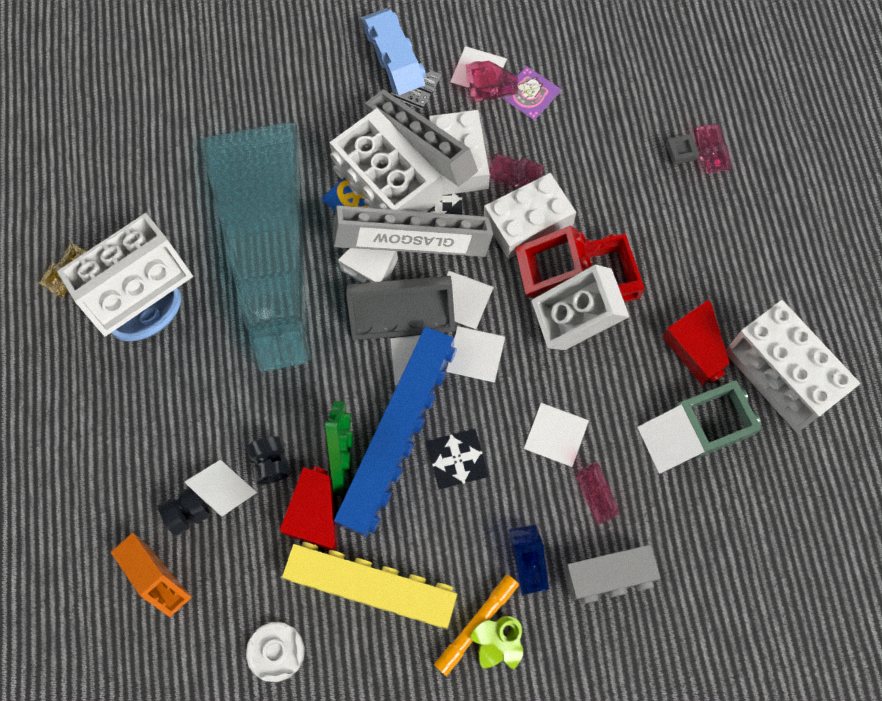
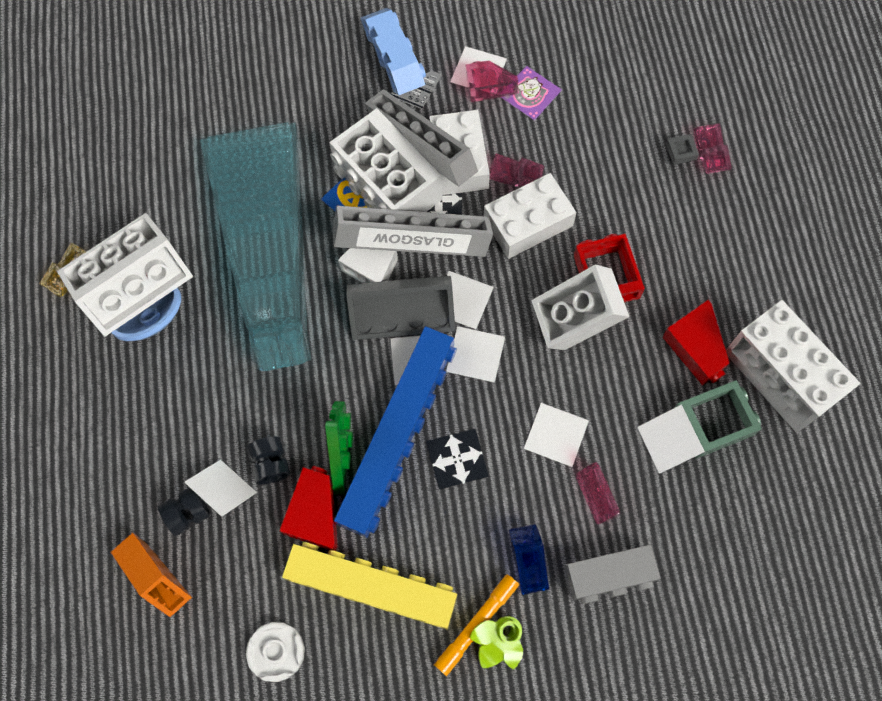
red window [515,225,593,299] -> none

